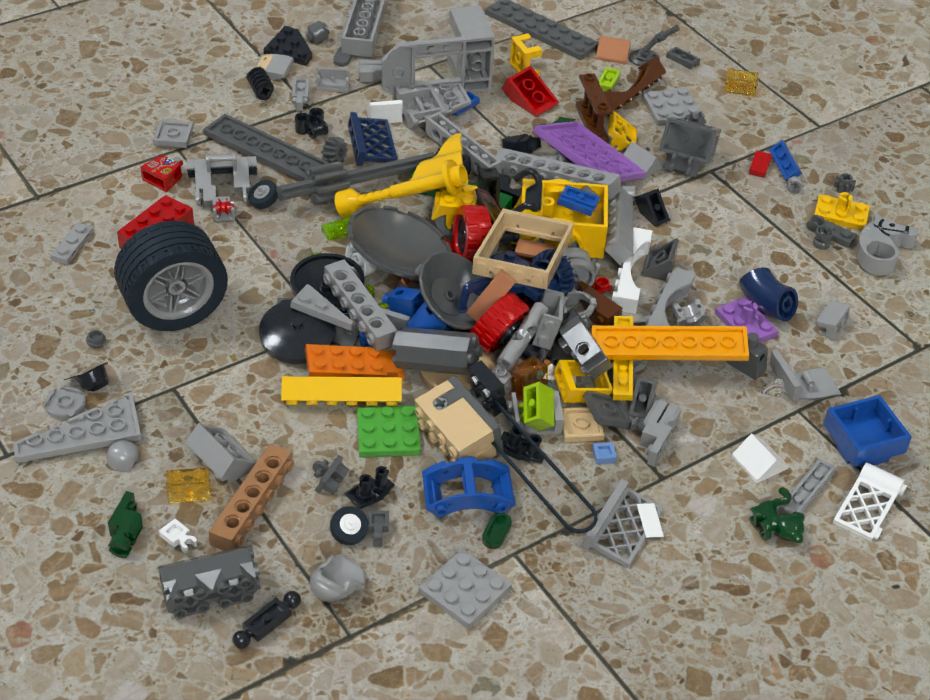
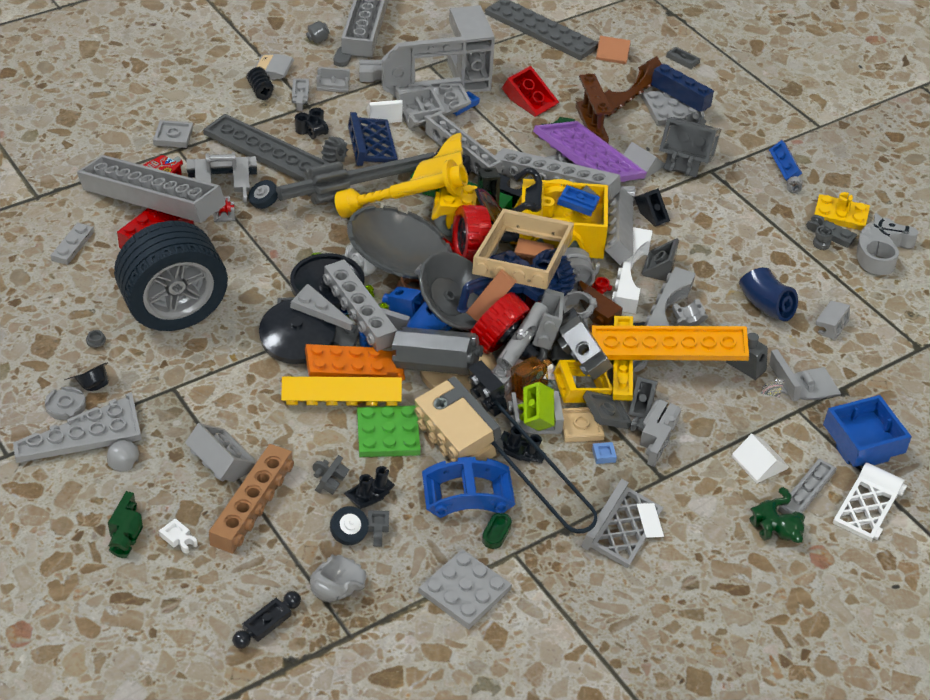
dark grey brick [158,546,261,619] -> none
clear yellow brick [166,467,211,503] -> none
black plate [263,26,312,66] -> none
clear neon green plate [321,217,350,241] -> none
black connector [502,134,541,154] -> none
yellow panel [509,33,542,76] -> none
lime plate [598,67,621,92] -> none
yellow piece [608,112,637,151] -> none
dark grey dish [629,25,680,66] -> none
medium lavender plate [715,297,779,342] -> none
clear yellow brick [724,69,759,96] -> none
red tile [749,150,772,178] -> none
dark grey gear [834,173,856,193] -> none
none -> light grey brick [77,155,226,223]
none -> dark blue brick [651,63,714,112]

